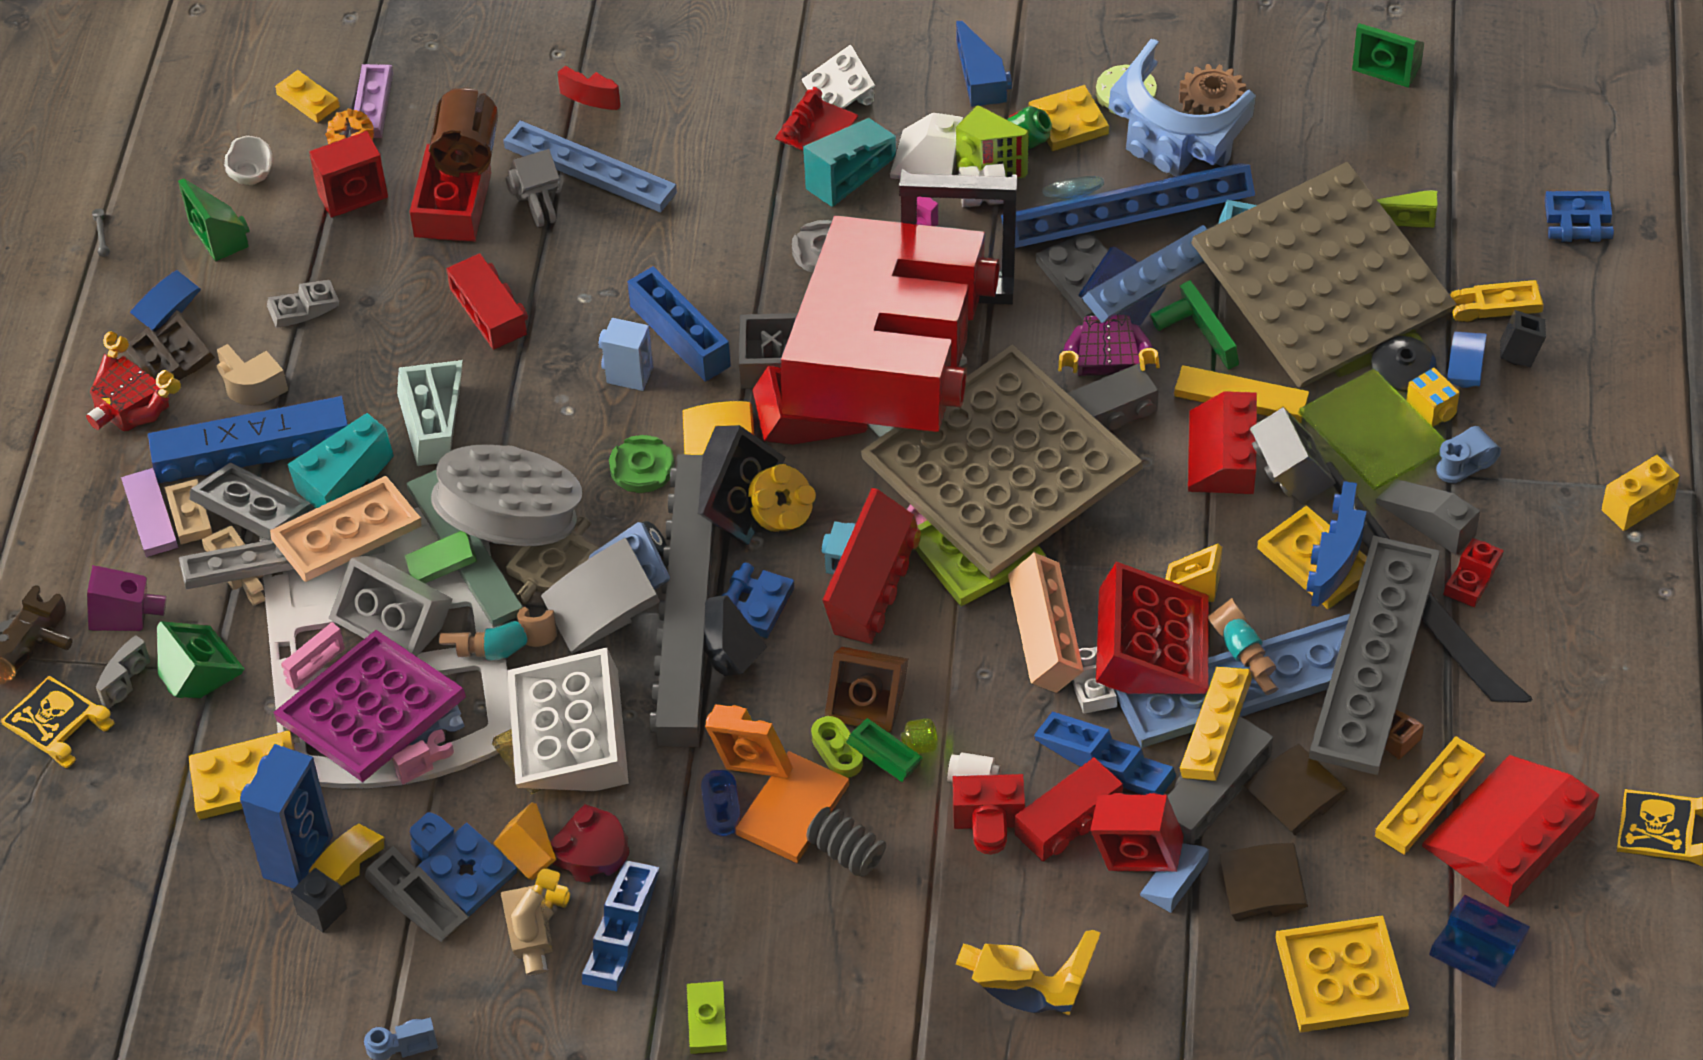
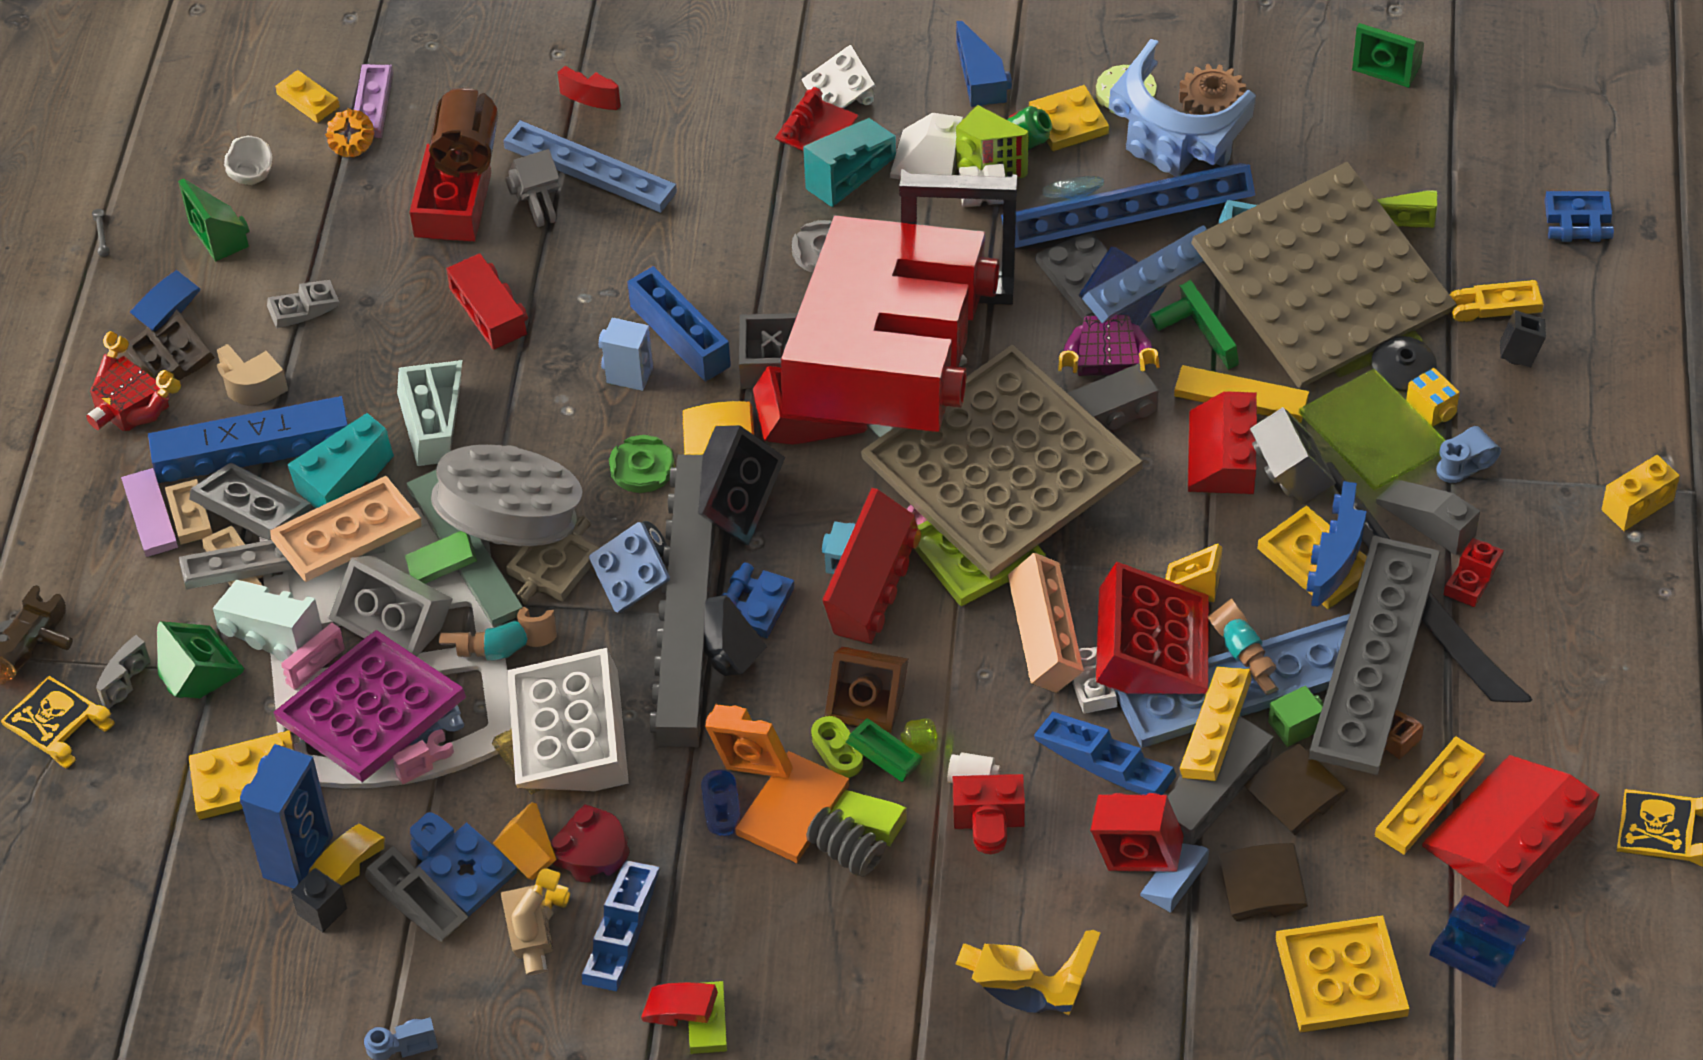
magenta torso [87,565,167,631] -> none
red brick [309,131,388,218] -> none
light grey slope [541,537,660,654] -> none
yellow plate [748,464,816,532] -> none
dark pink plate [917,197,938,226] -> none
red brick [1015,757,1123,862] -> none
blue slope [1447,332,1487,388] -> none
none -> light aqua wedge [213,580,323,662]
none -> red slope [641,982,718,1026]
none -> lime slope [830,790,907,847]
none -> bright green brick [1268,685,1323,747]

